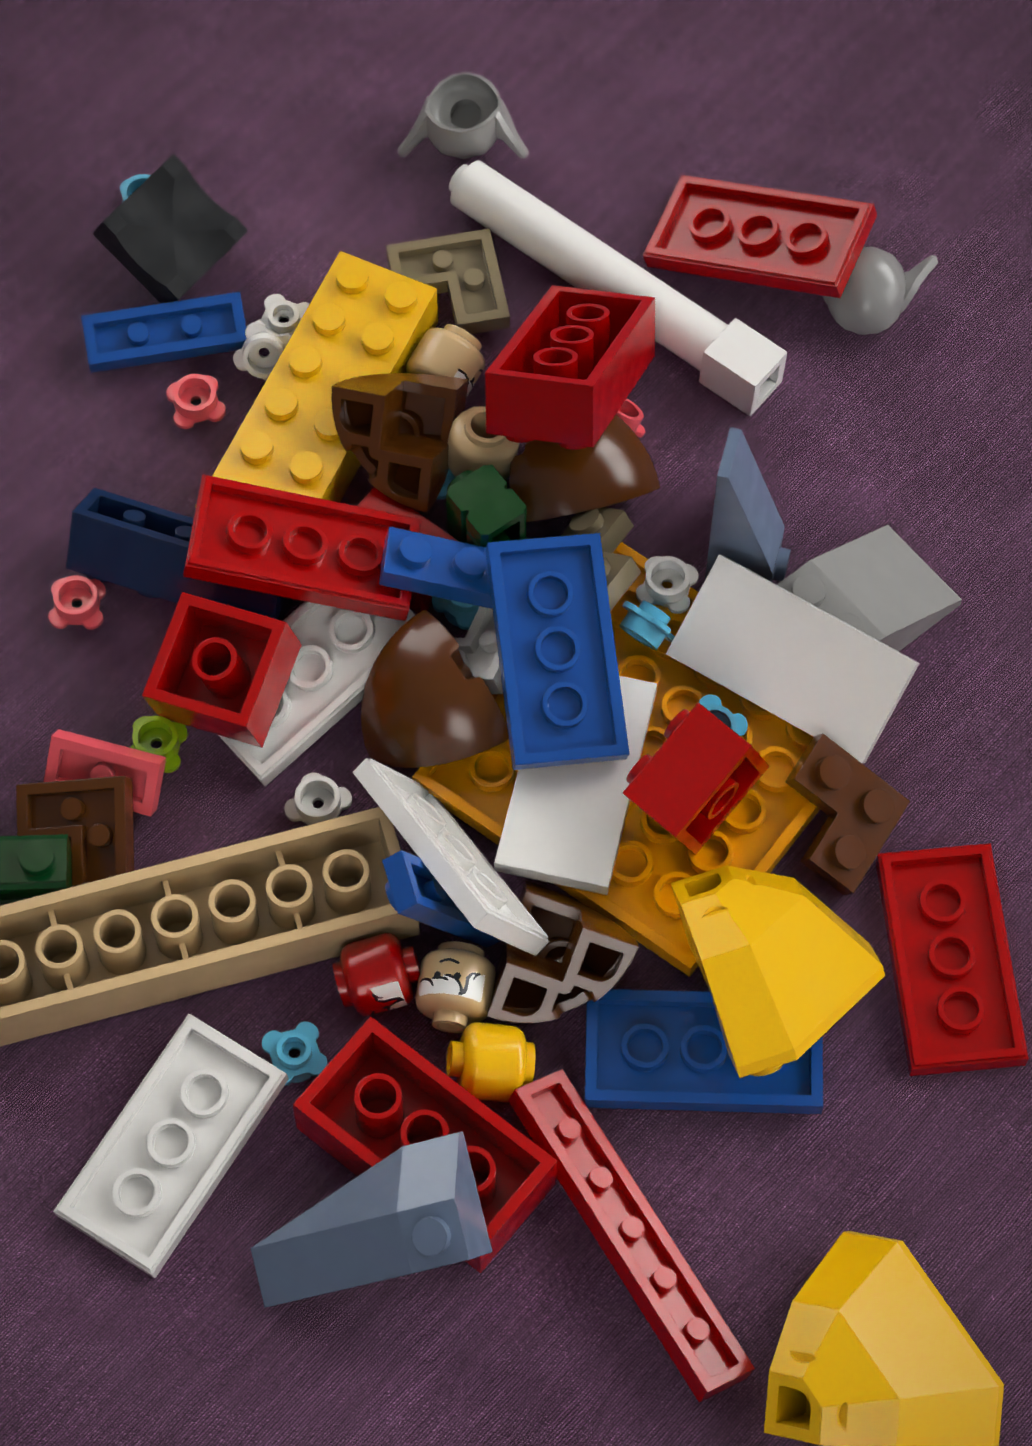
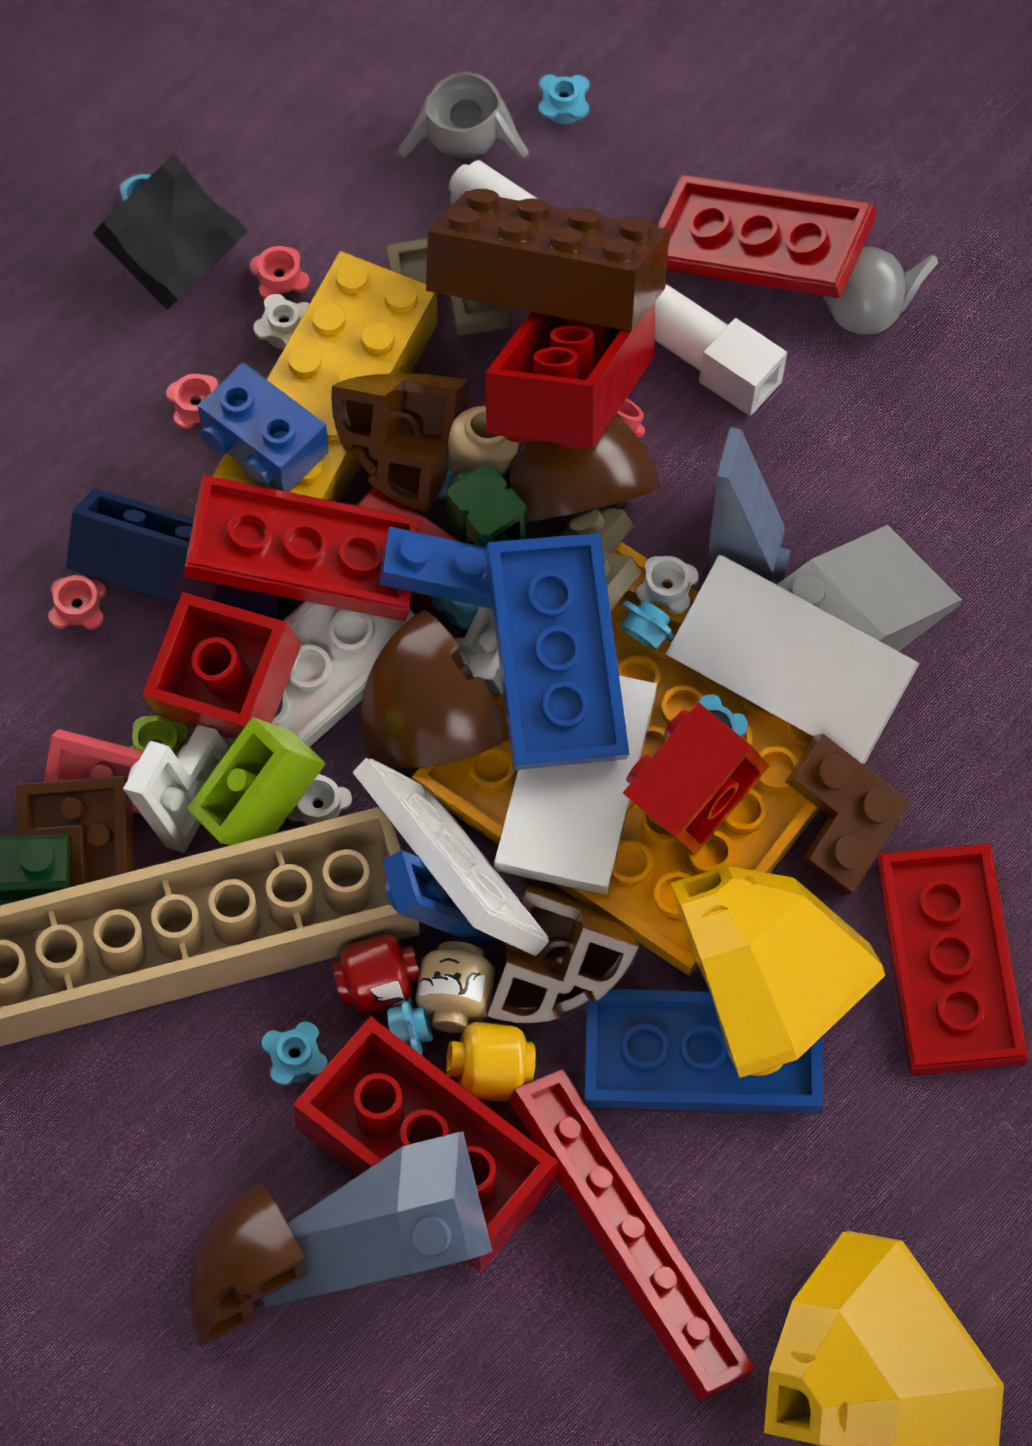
white tile [53,1013,289,1279] -> none
blue plate [81,292,246,373] -> none
white plate [233,322,291,381] -> none
tan head [405,324,485,396] -> none
none -> white plate [123,724,229,853]
none -> lime brick [186,717,326,846]
none -> reddish brown brick [189,1183,308,1346]
none -> blue brick [198,362,329,492]
none -> coral plate [250,246,309,299]
none -> medium azure plate [387,997,433,1056]
none -> reddish brown brick [426,189,670,332]
none -> medium azure plate [538,74,590,124]

